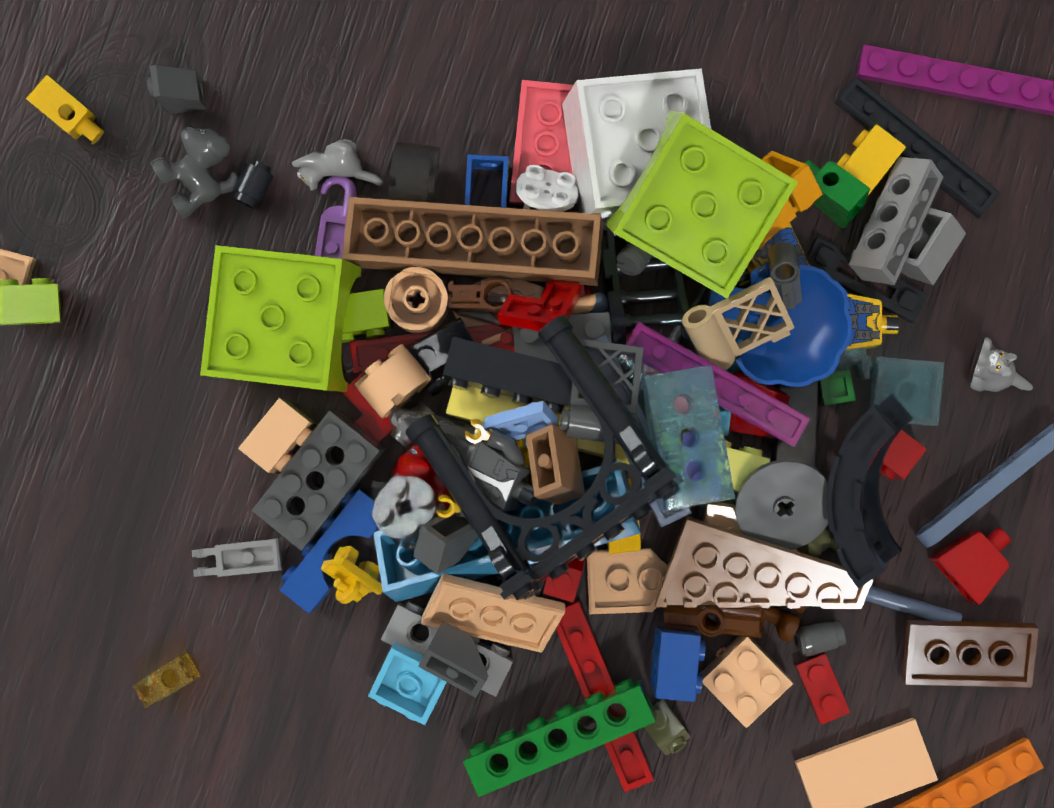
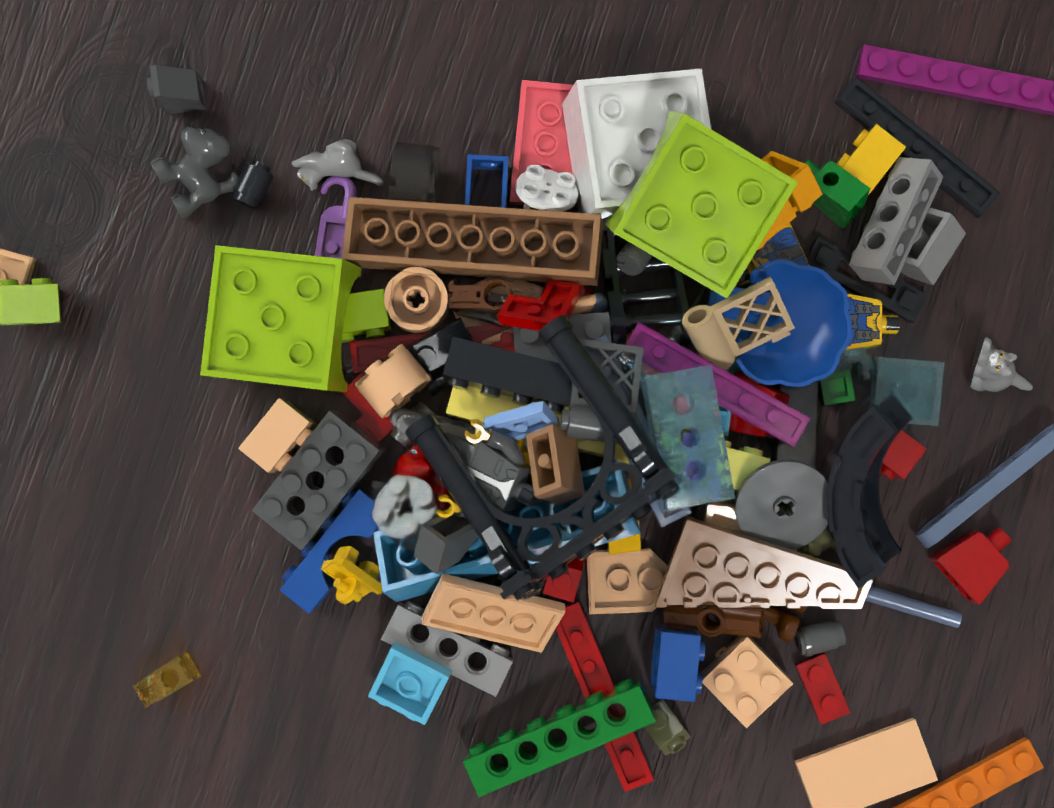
yellow torso [26,75,104,145] -> none
light grey hinge [192,538,283,577] -> none
dark grey slope [418,621,488,698] -> none
dark grey piece [767,242,802,310] -> none
plate [902,620,1039,688] -> none

